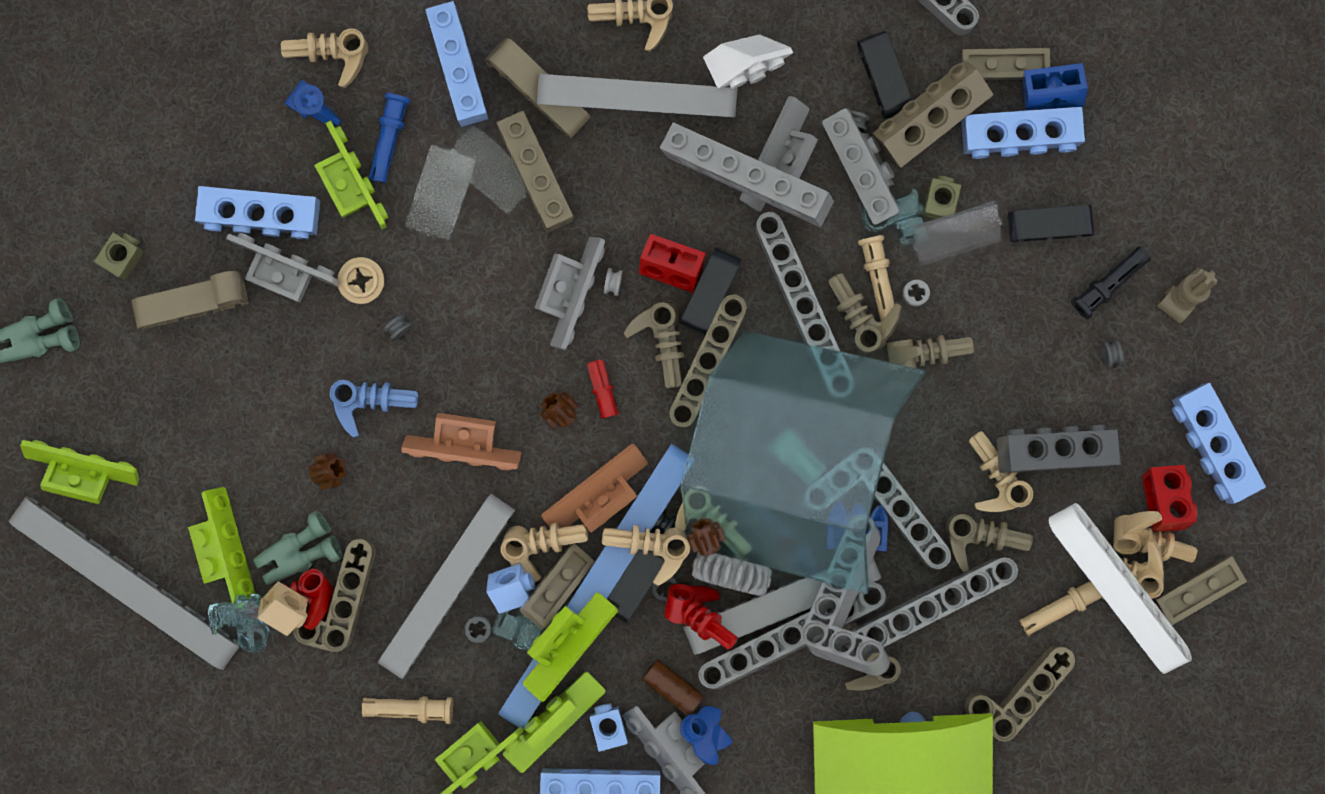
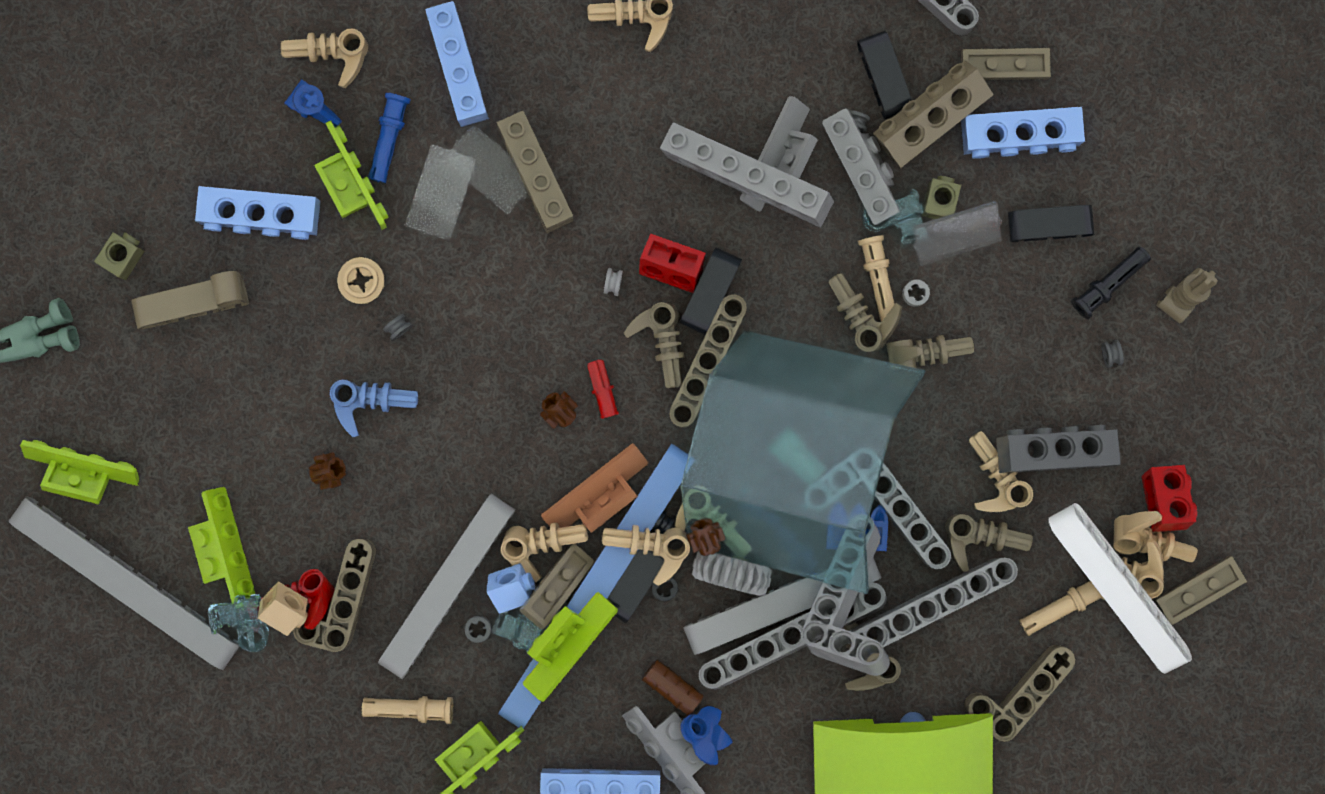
light grey bracket [226,232,340,303] -> none
sand green piece [252,511,343,585] -> none
nougat bracket [401,413,522,470] -> none
dark tan beam [484,38,591,139] -> none
lime bracket [502,671,606,773] -> none
light grey bracket [535,237,605,350] -> none
light grey beam [537,74,738,117] -> none
light blue brick [590,703,628,752] -> none
red piece [664,584,738,649] -> none
white slope [703,34,793,89] -> none
light grey beam [755,212,854,401] -> none
blue brick [1022,63,1088,111] -> none
light blue brick [1172,383,1266,504] -> none

